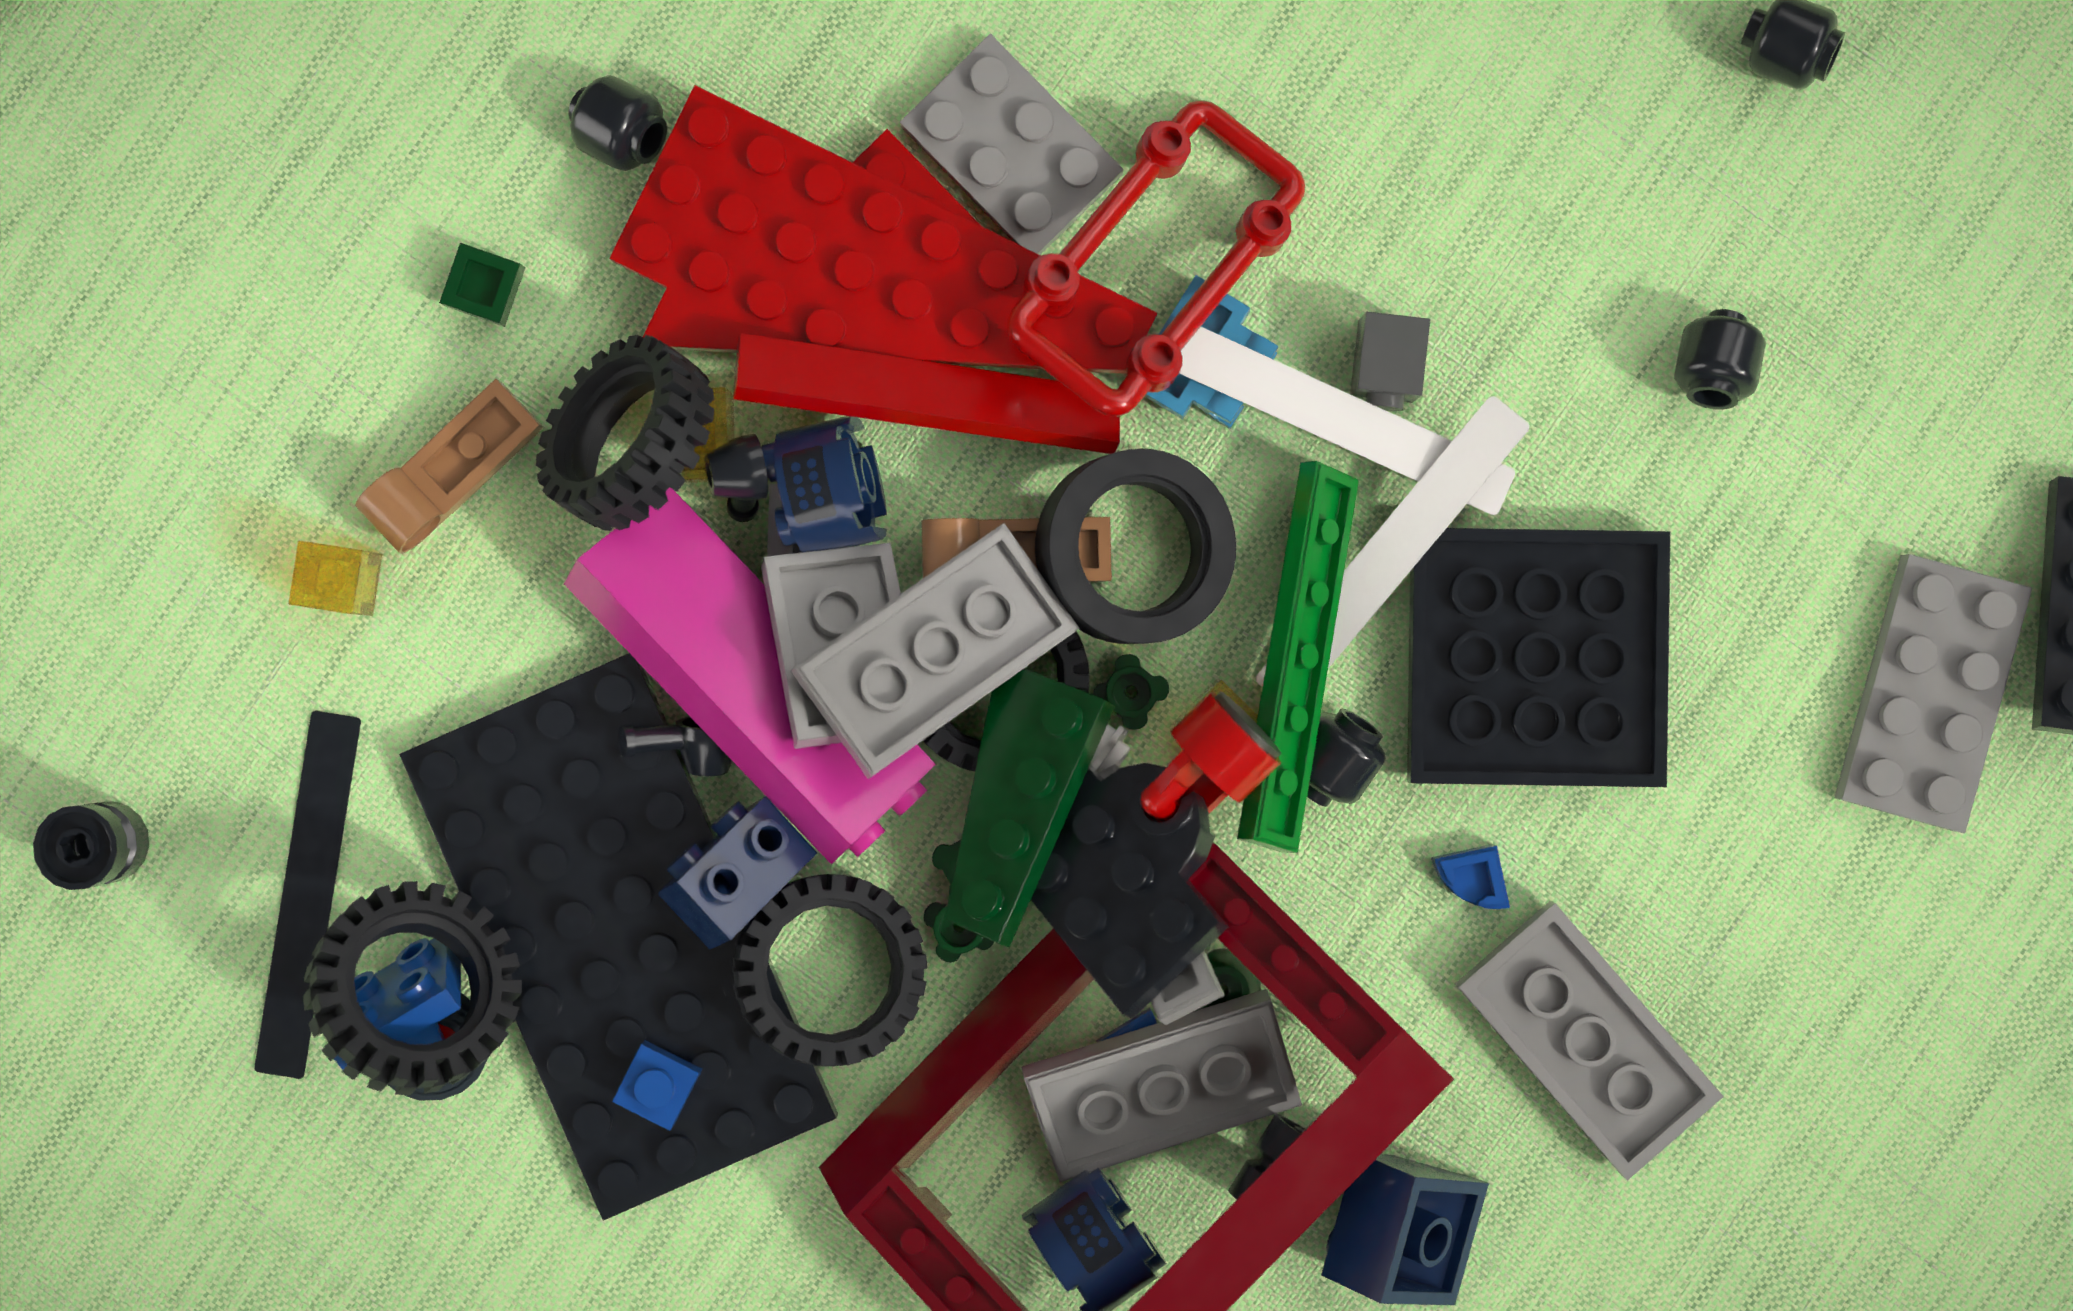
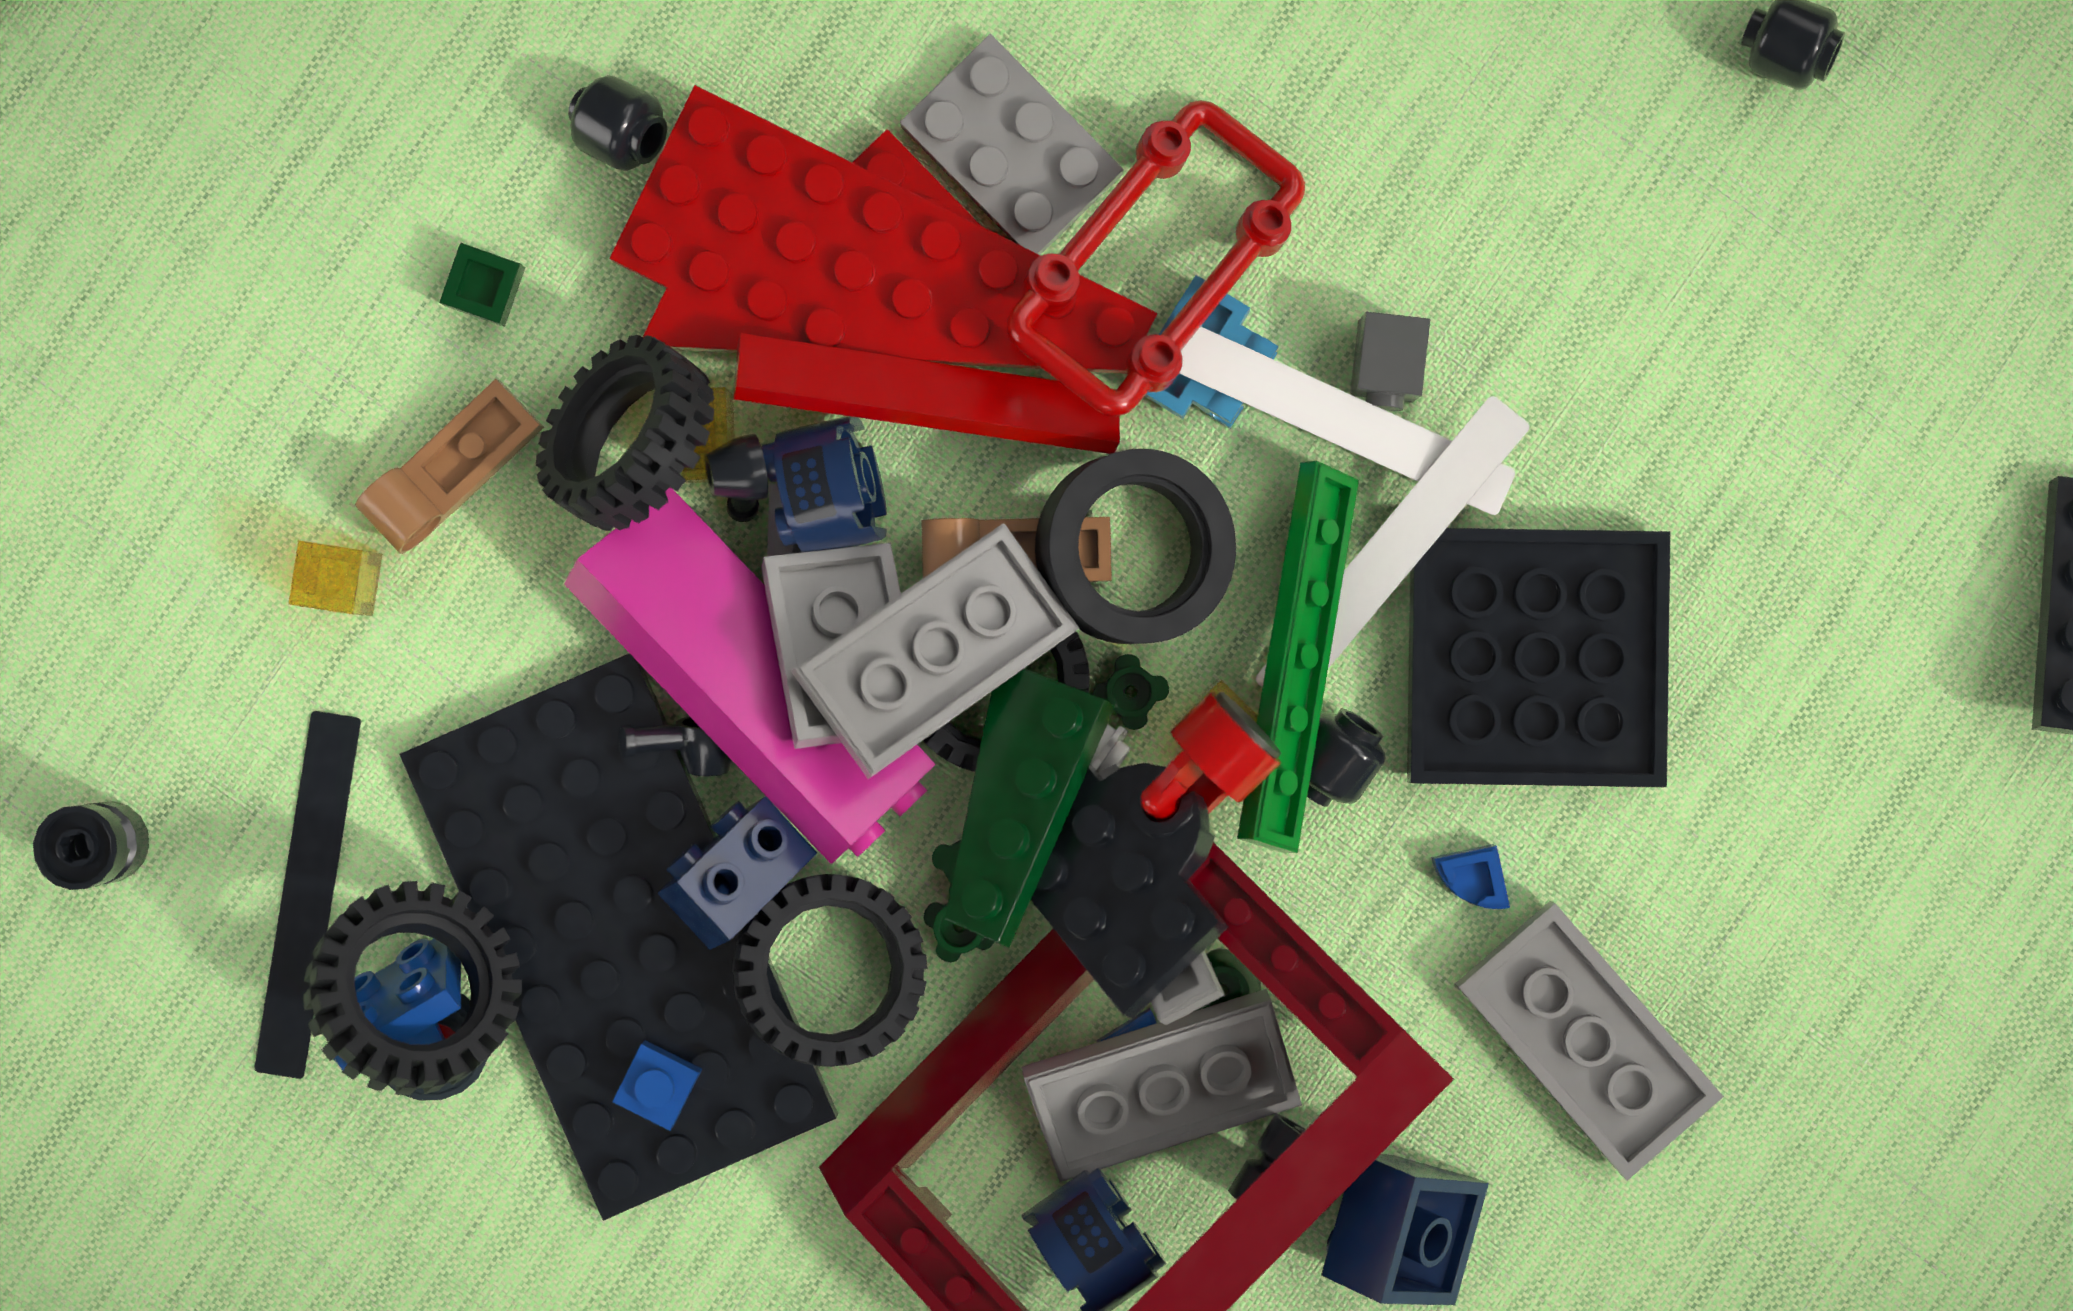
black head [1674,309,1766,410] -> none
light grey plate [1834,554,2032,833] -> none

